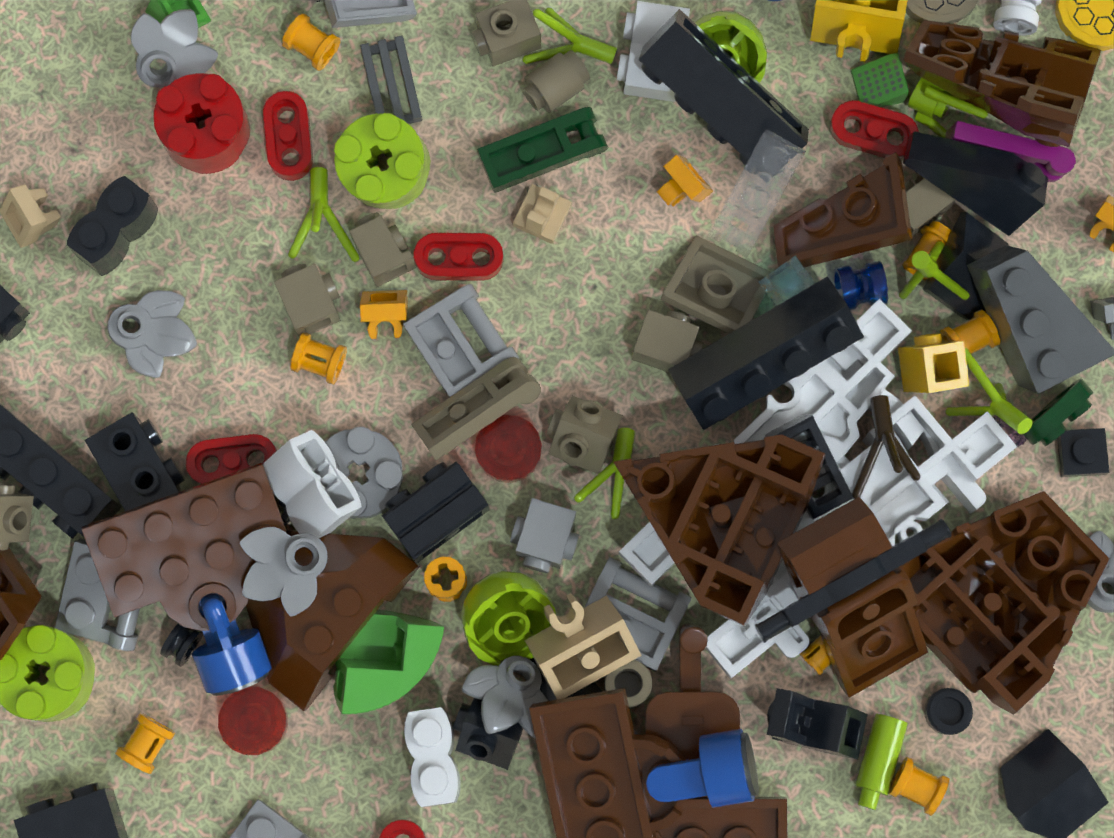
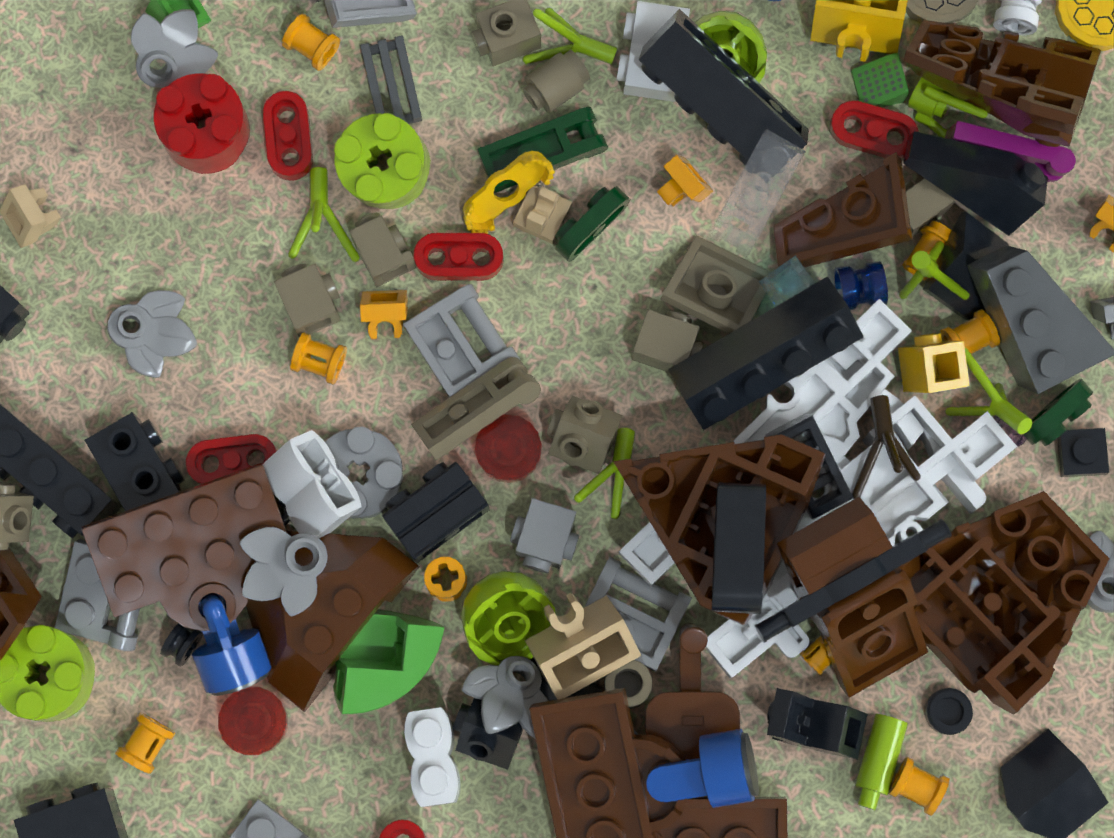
black brick [67,176,158,276] -> none
none -> yellow piece [463,151,555,234]
none -> dark green plate [555,186,631,262]
none -> black beam [711,482,766,614]

